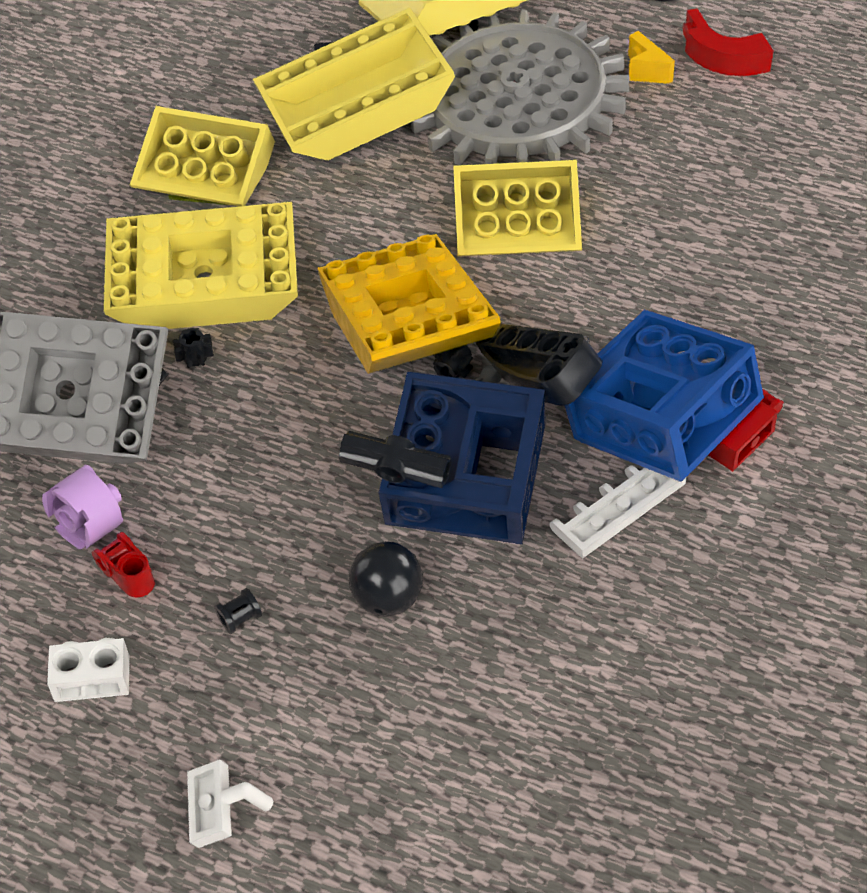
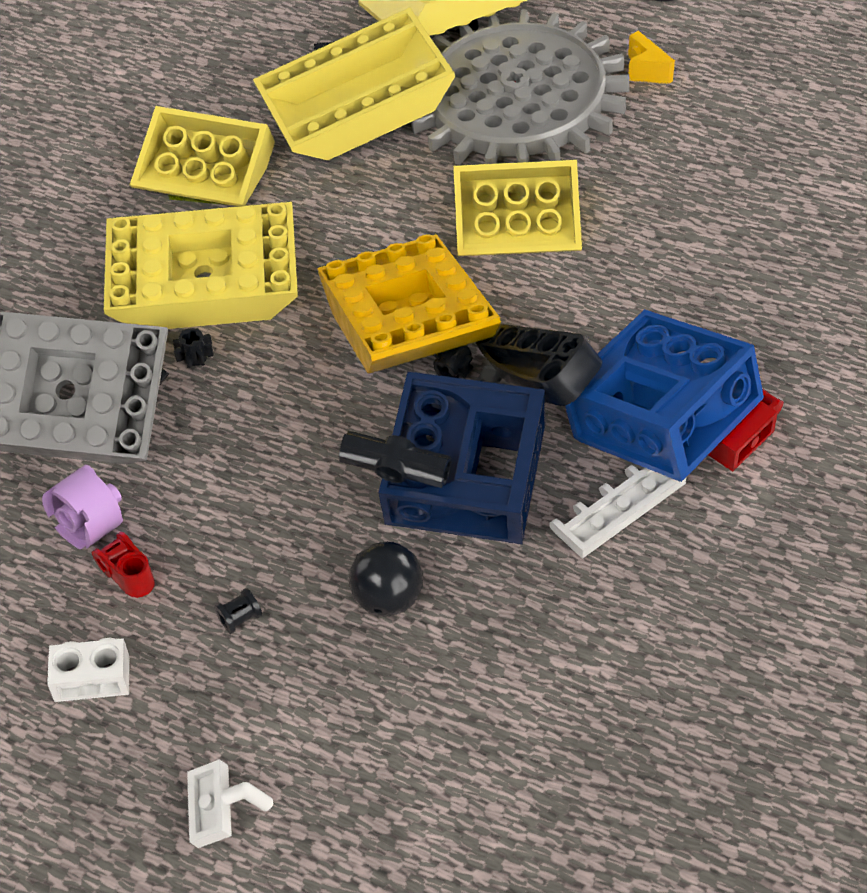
red arch [683,8,774,76] -> none

